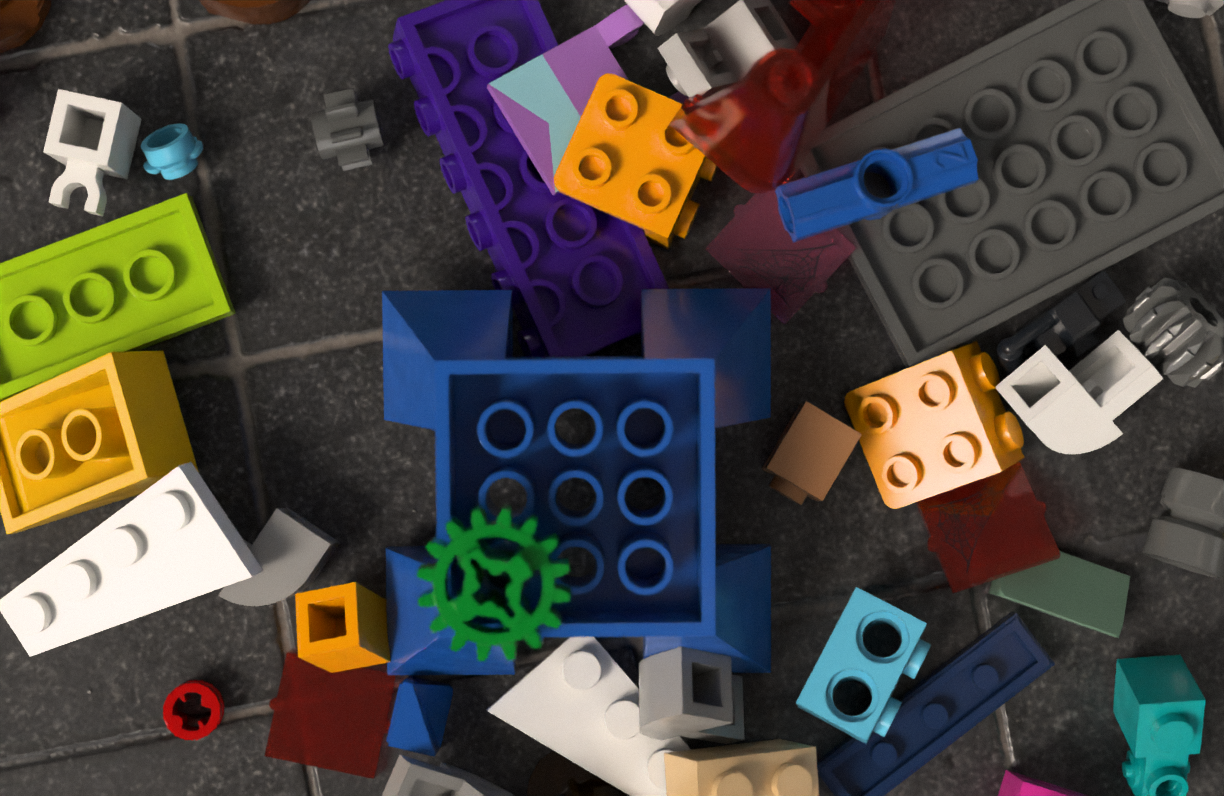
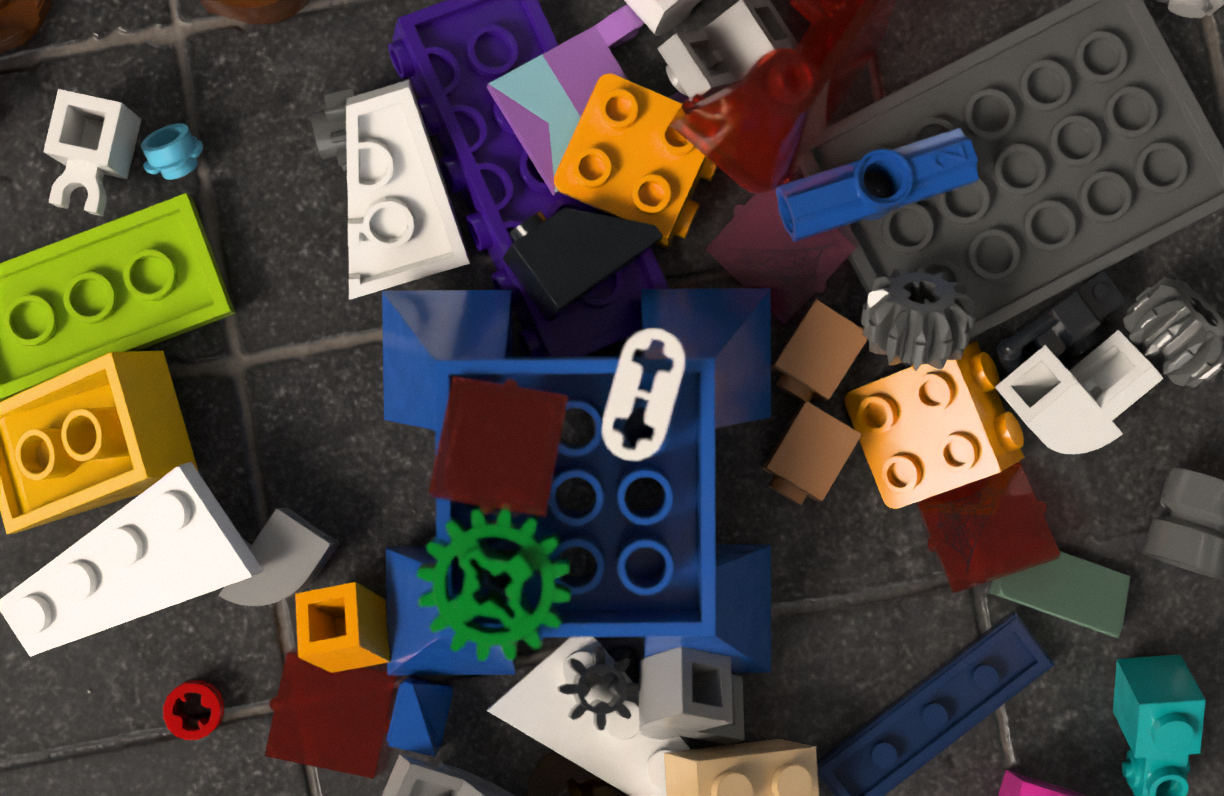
medium azure brick [796,587,932,744] -> none
none -> white wing [346,80,470,300]
none -> clear red piece [428,376,568,517]
none -> black slope [502,208,663,321]
none -> black gear [557,647,640,731]
none -> white beam [602,328,685,461]
none -> medium nougat brick [771,299,868,403]
none -> dark grey gear [861,267,976,371]

